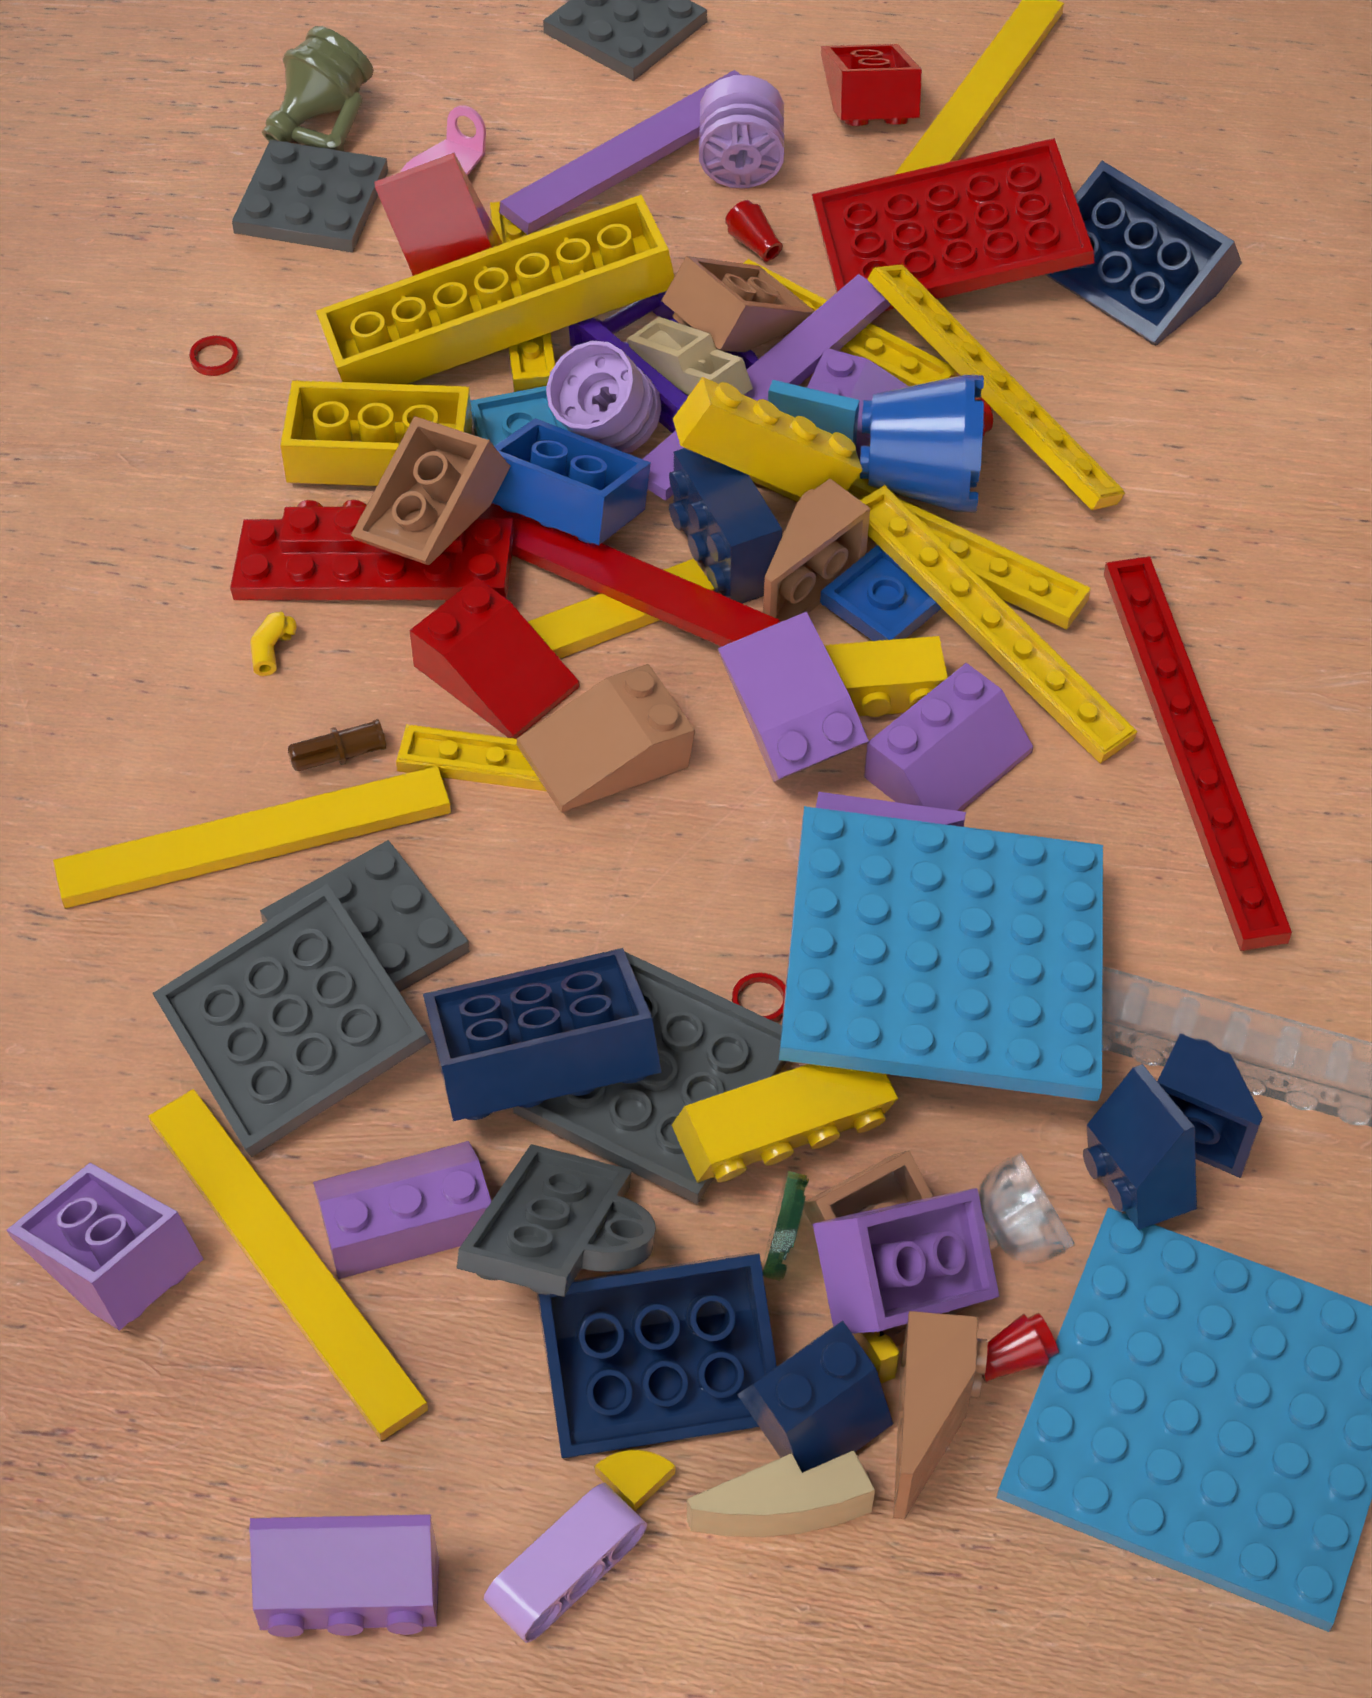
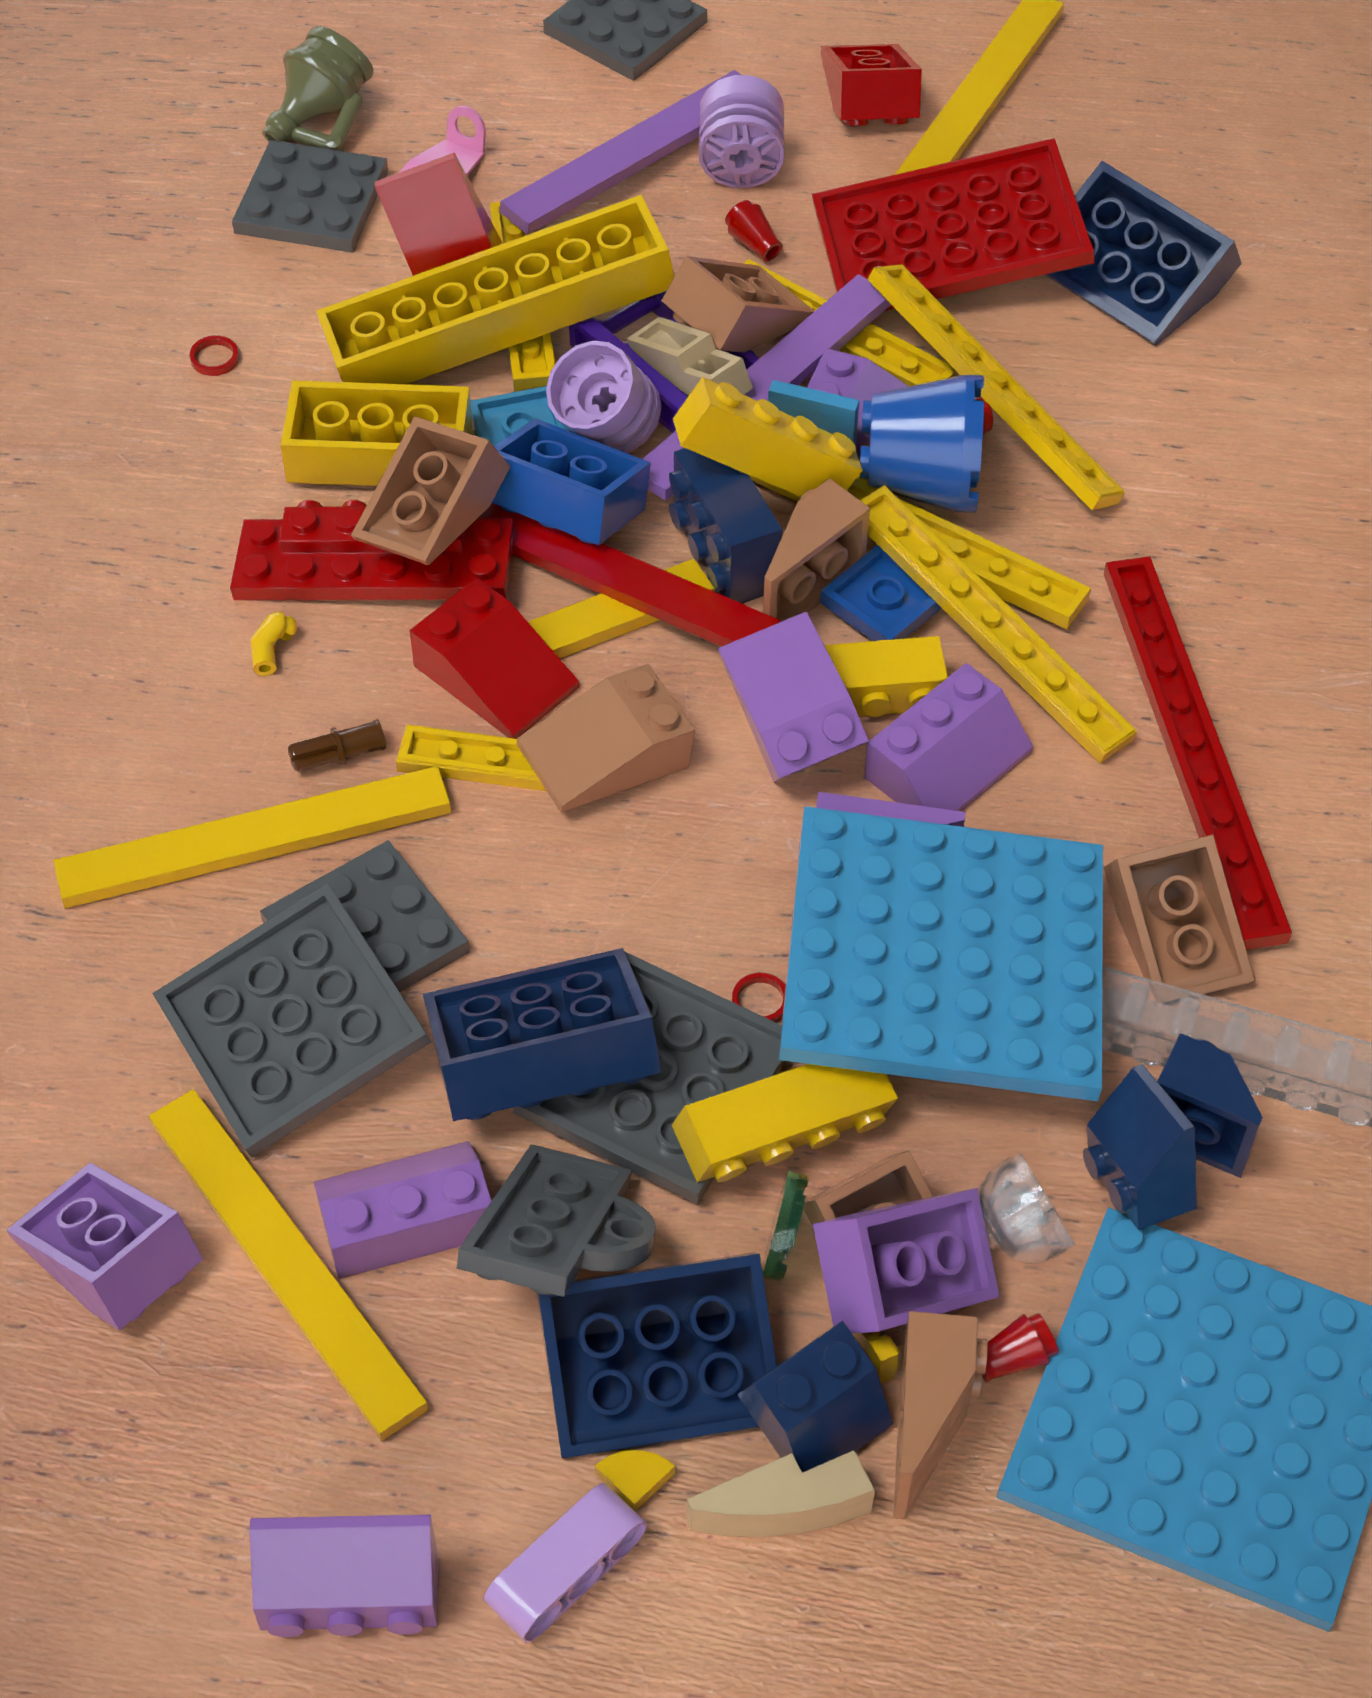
none -> nougat slope [1103,835,1255,1007]

